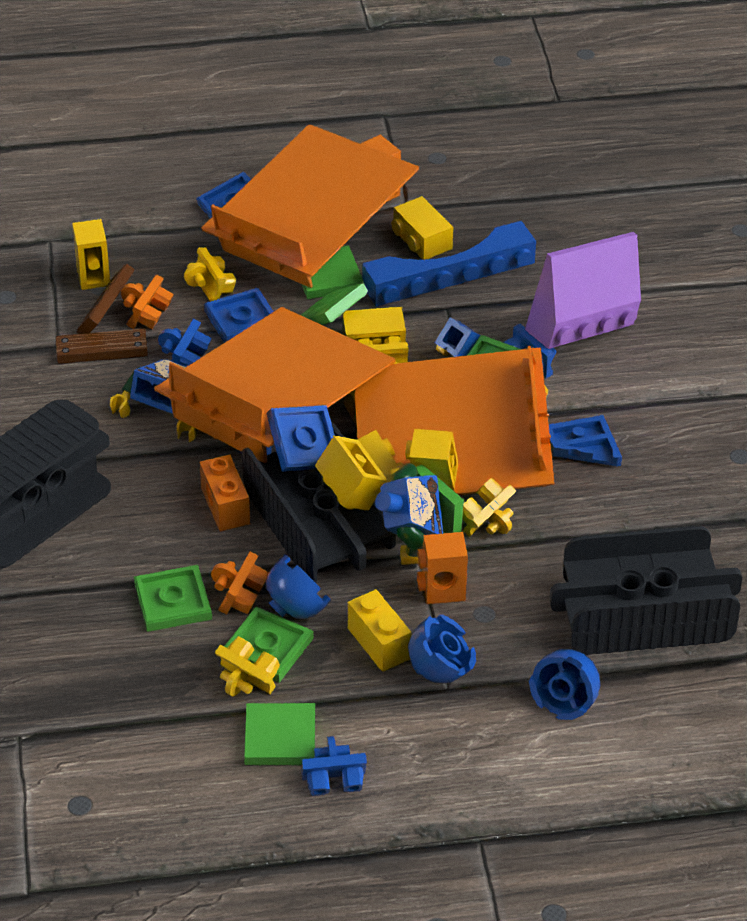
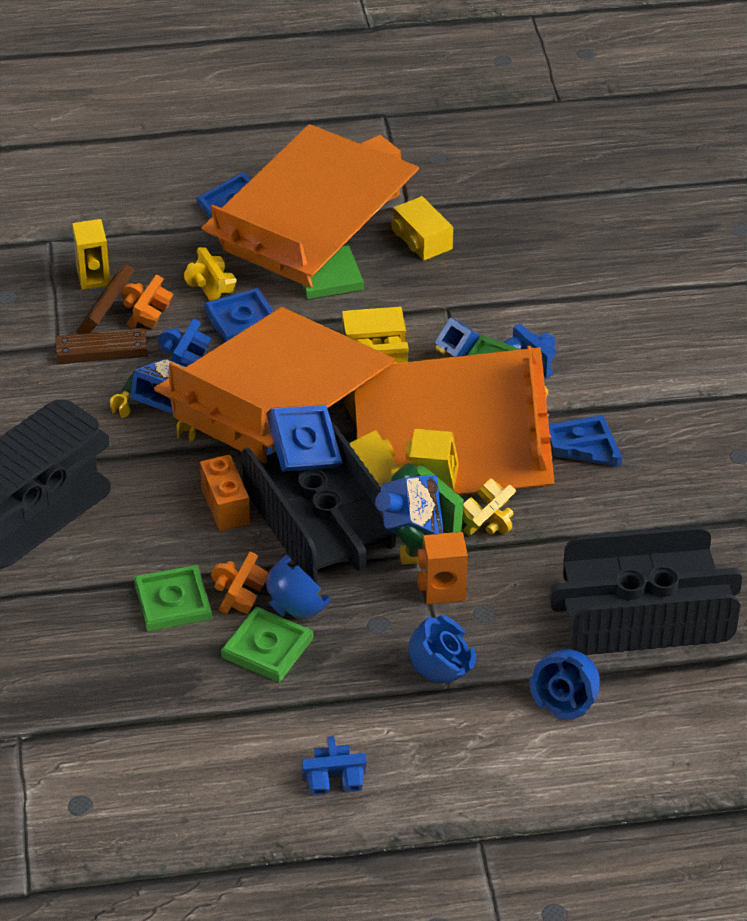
yellow hips [215,636,280,697] -> none
bright green tile [244,703,315,765] -> none
bright green tile [301,283,368,325] -> none
yellow brick [315,436,388,510] -> none
yellow brick [348,589,412,672] -> none
blue arch [362,221,536,307] -> none
medium lavender slope [525,232,641,349] -> none

